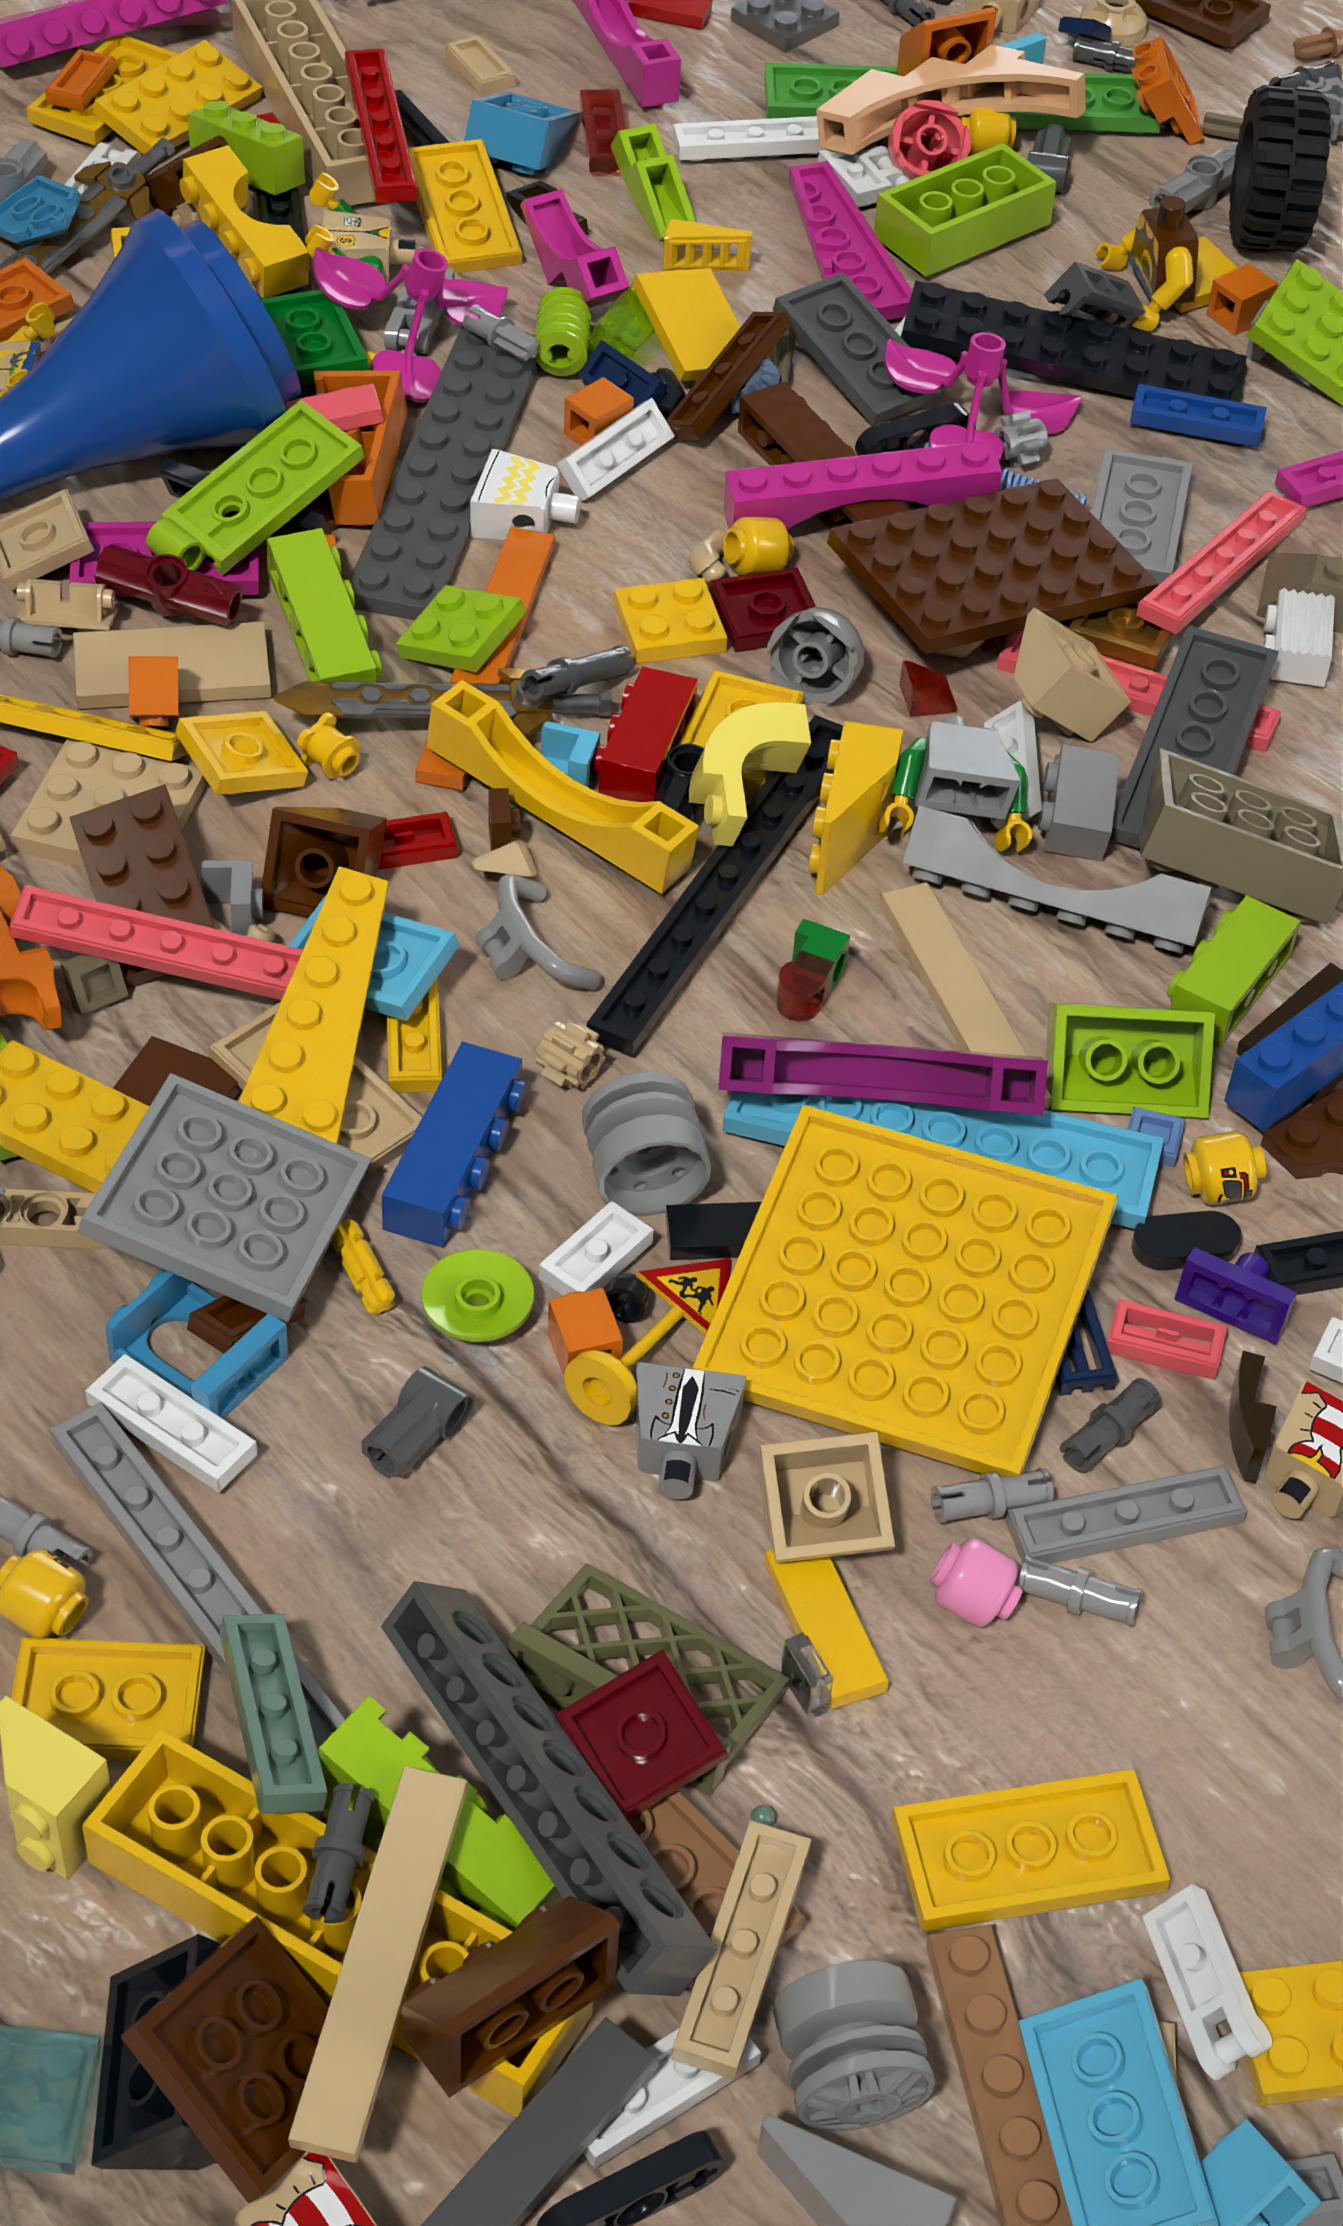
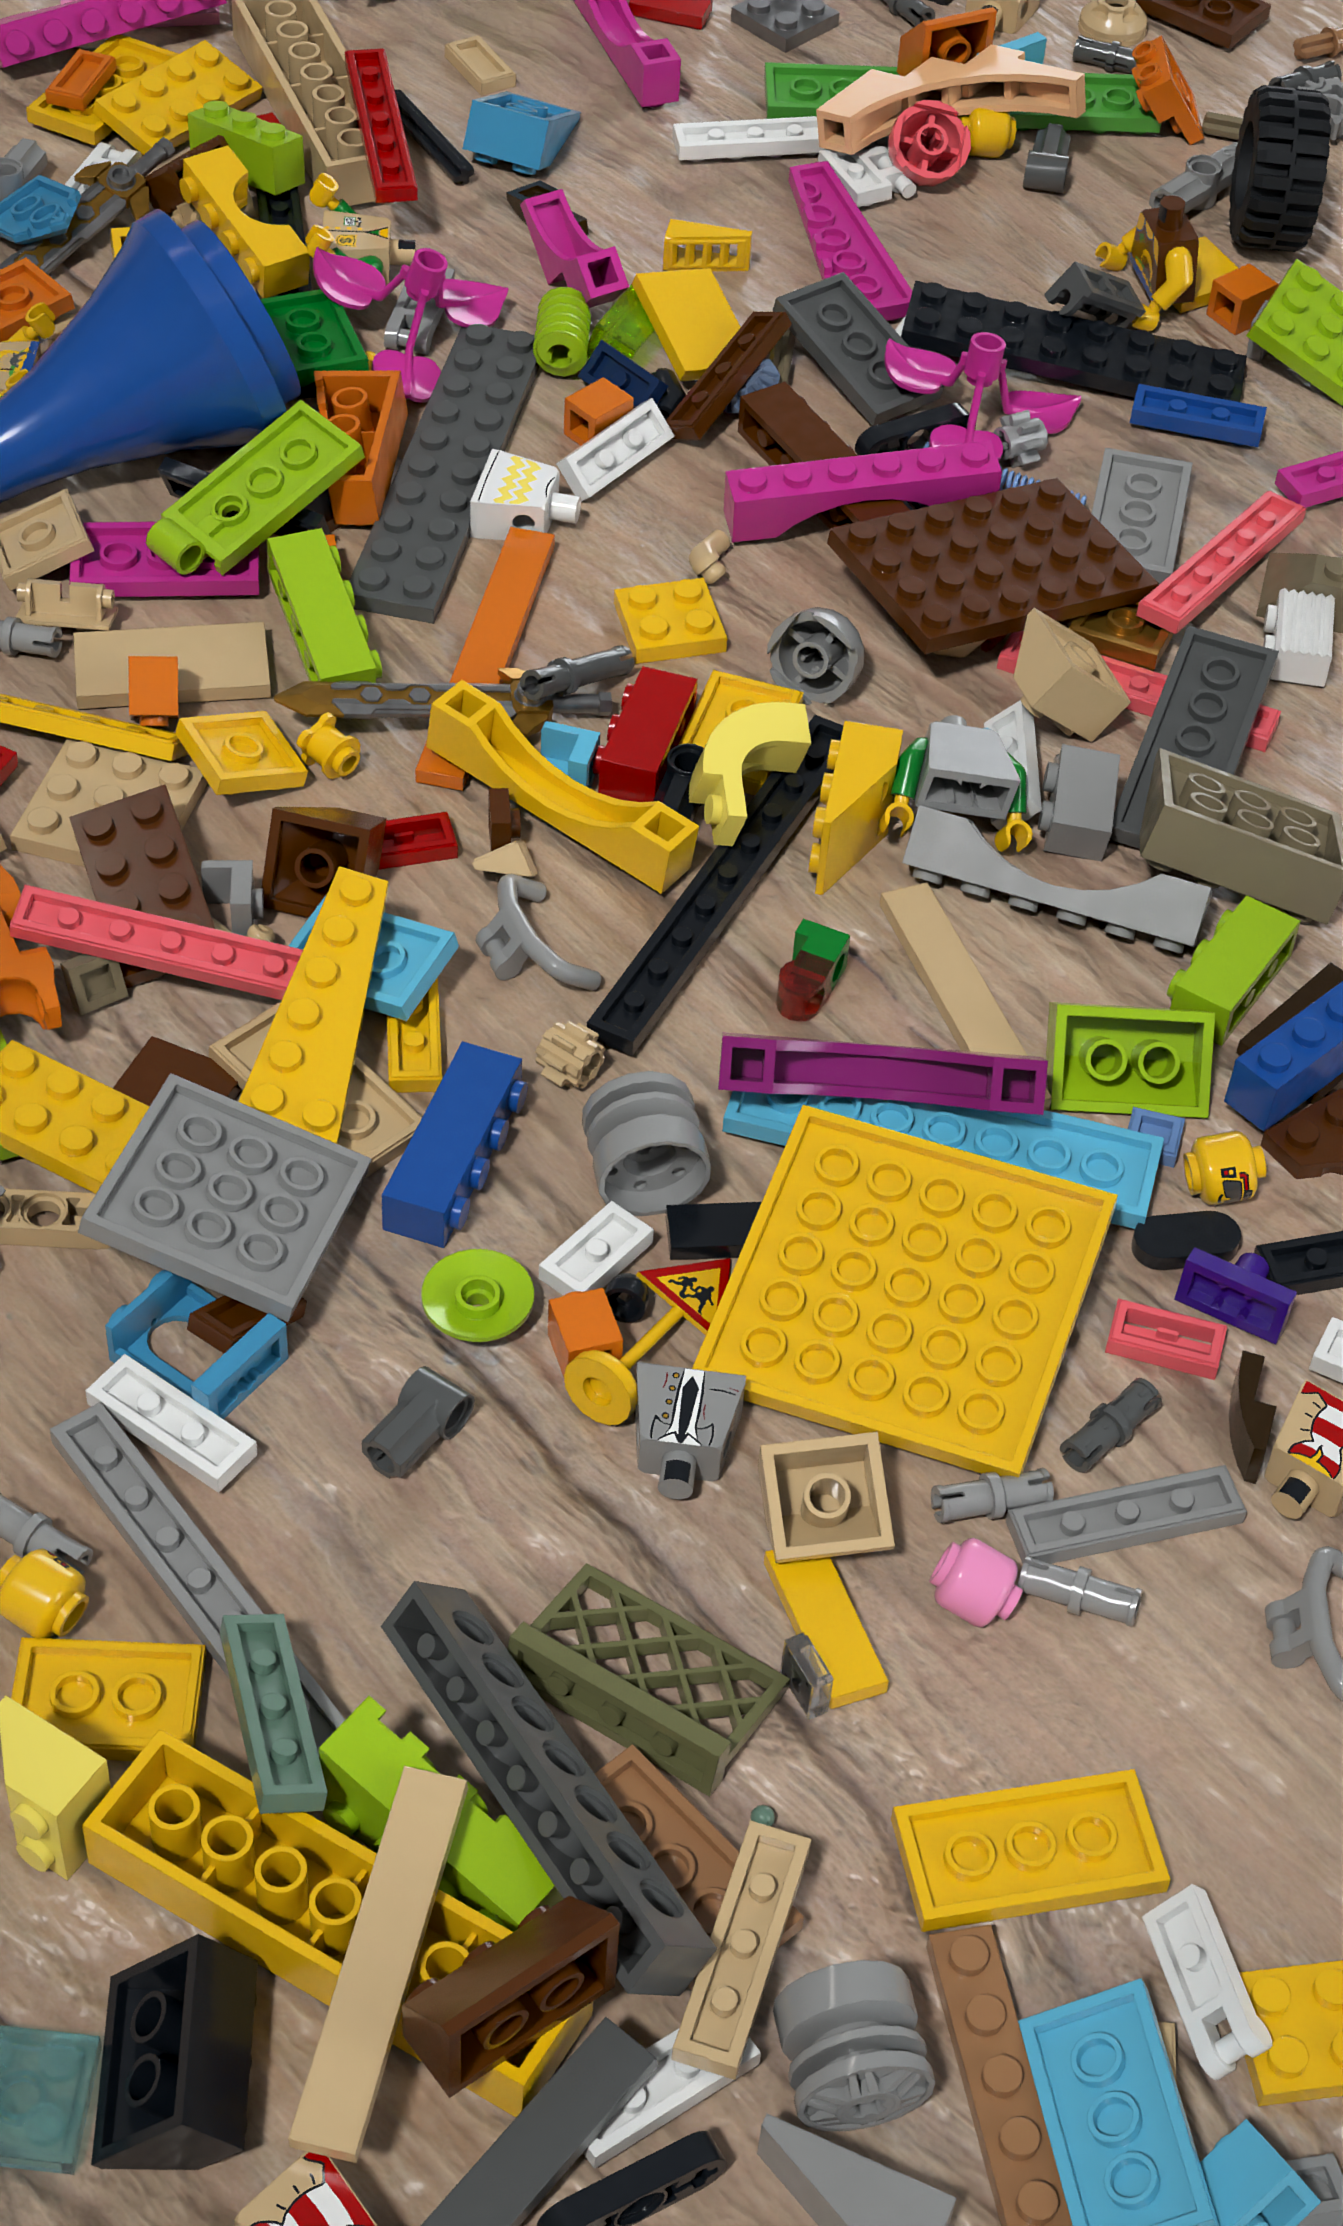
dark red piece [94,544,243,627] -> none
reddish brown plate [121,1915,329,2204] -> none
coral tile [285,383,384,431] -> none
dark grey pin [302,1784,374,1923] -> none
yellow axle [331,1219,395,1315] -> none
lime plate [395,585,526,672] -> none
yellow tile [408,139,522,273] -> none
light grey axle [463,305,539,361] -> none
dark red tile [555,1649,729,1821] -> none
clear red plate [579,89,626,174] -> none
lime slope [610,123,697,241] -> none
dark red tile [709,567,816,653] -> none
yellow head [723,516,794,575] -> none
lime brick [874,143,1057,277] -> none
clear red slope [899,661,957,717] -> none
dark blue tile [1055,1289,1117,1396] -> none
dark blue tile [1058,16,1112,42] -> none

